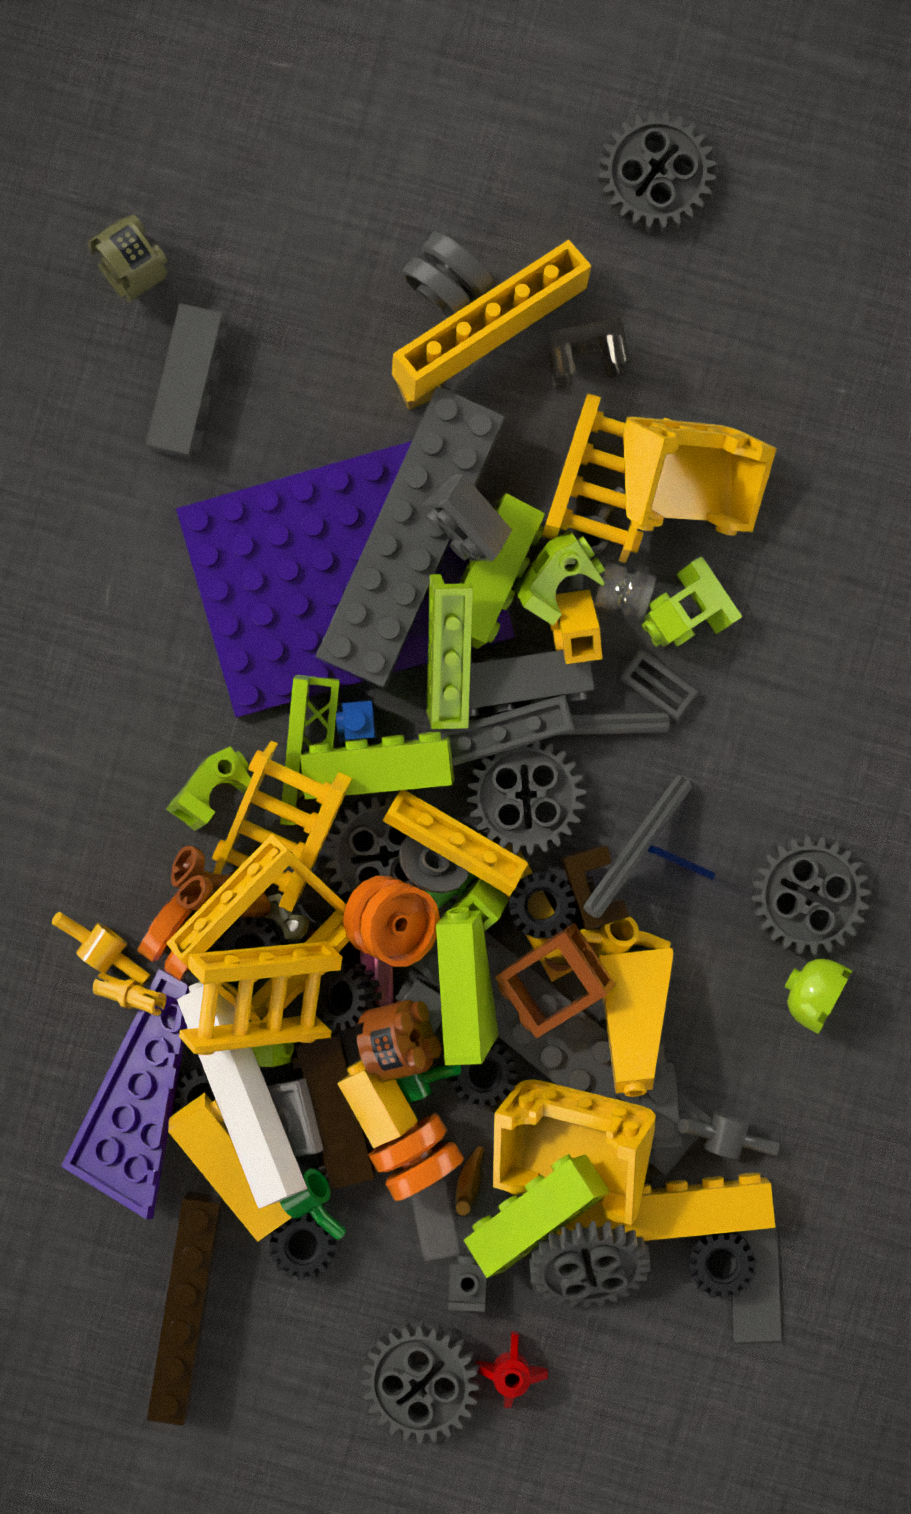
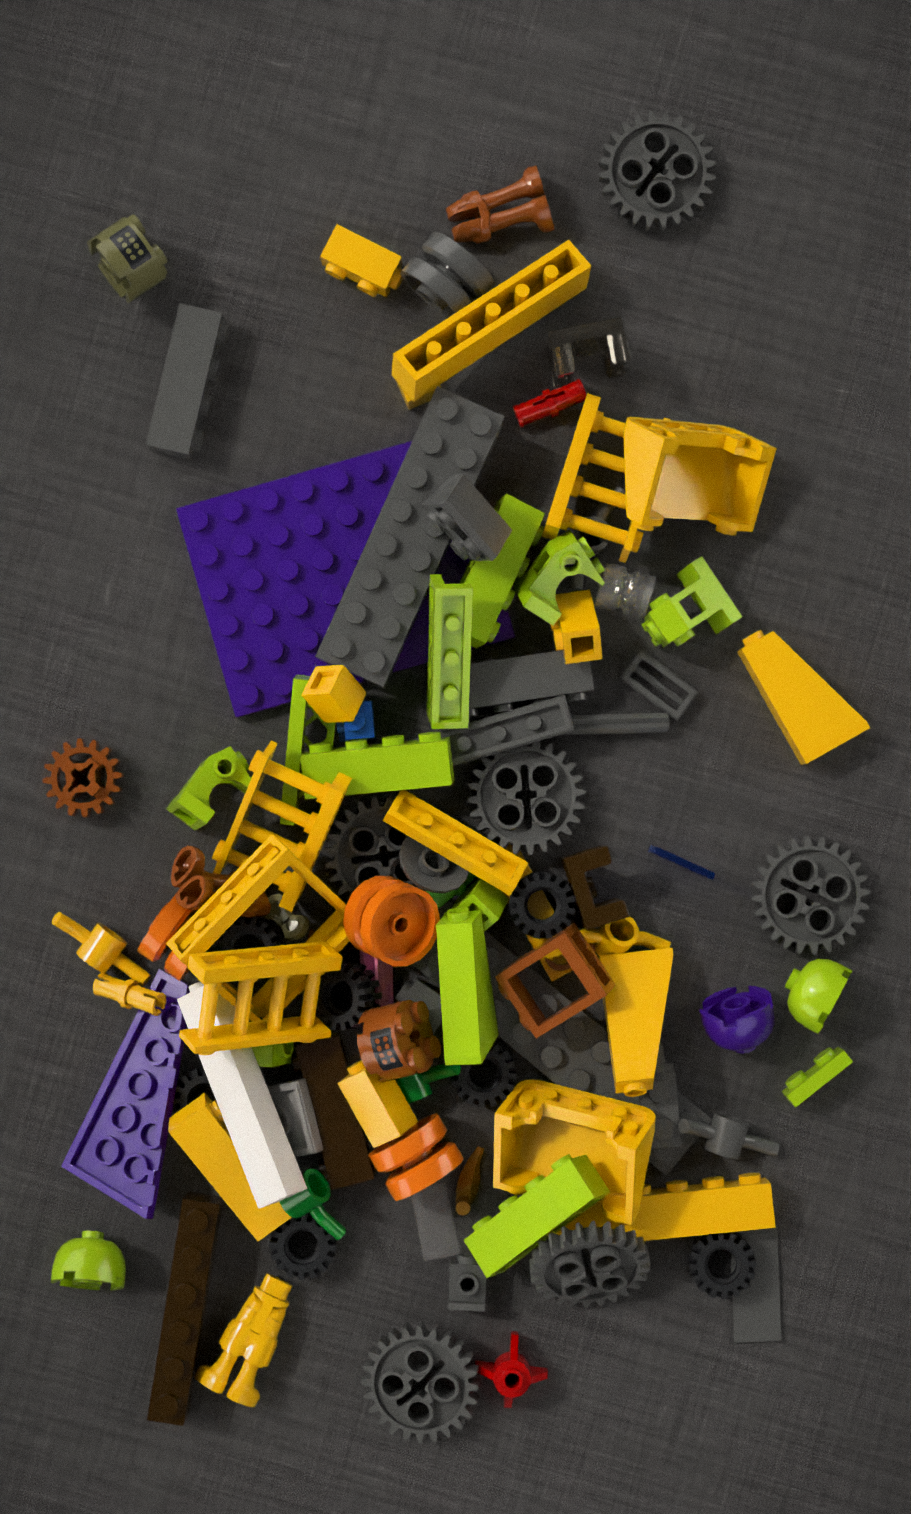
dark grey axle [584,776,692,918] -> none
none -> dark orange gear [42,738,124,818]
none -> lime cylinder [50,1231,126,1290]
none -> yellow piece [195,1273,293,1407]
none -> yellow panel [301,665,366,723]
none -> yellow brick [320,224,403,298]
none -> dark orange piece [445,165,555,244]
none -> red pin [512,378,587,428]
none -> dark purple cylinder [700,986,775,1054]
none -> yellow slope [737,630,870,765]
none -> lime plate [781,1047,853,1108]

